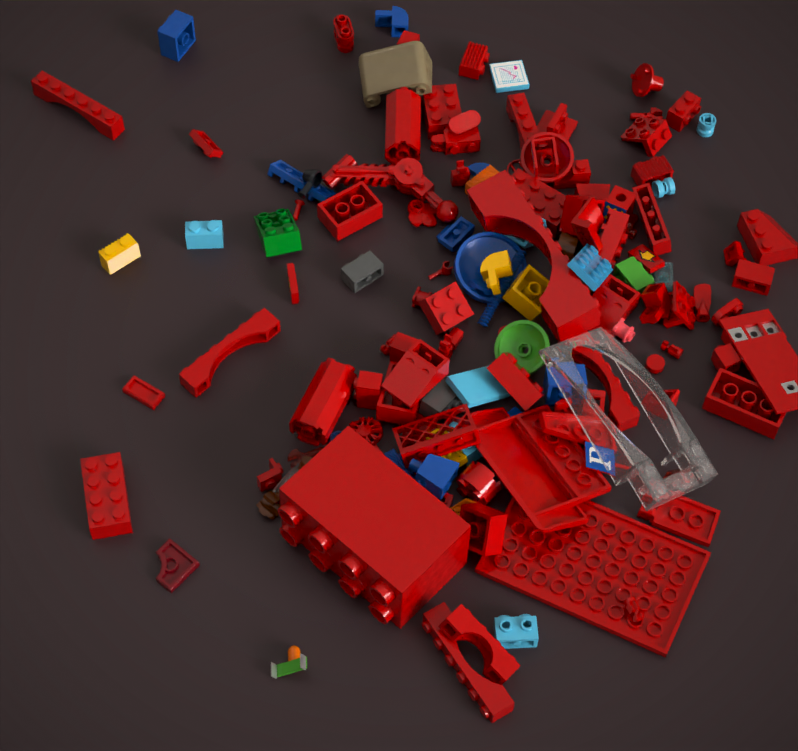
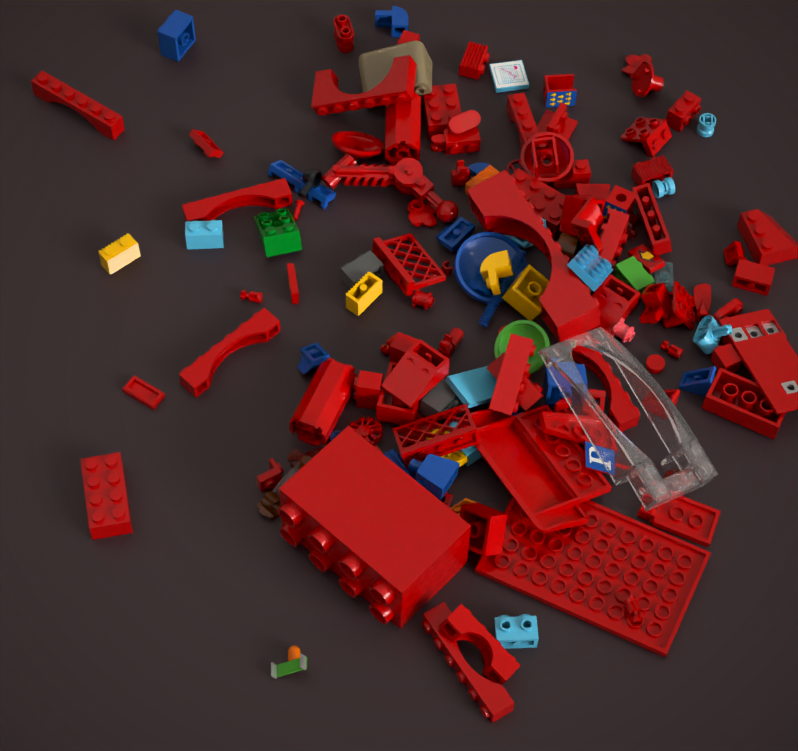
dark red tile [156,538,200,593] -> none
red brick [317,181,383,241] -> none
red brick [418,281,474,335] -> none
red brick [456,461,502,505] -> none
red bar [630,107,663,120] -> none
none -> red arch [182,178,293,222]
none -> red piece [240,290,263,303]
none -> blue slope [297,342,330,375]
none -> red arch [311,55,417,116]
none -> red dish [332,131,384,160]
none -> yellow brick [346,272,383,316]
none -> red fence [372,233,447,297]
none -> red brick [489,333,536,416]
none -> piece [542,74,577,107]
none -> red plate [621,54,653,75]
none -> blue slope [679,366,717,397]
none -> medium azure beam [693,315,733,354]

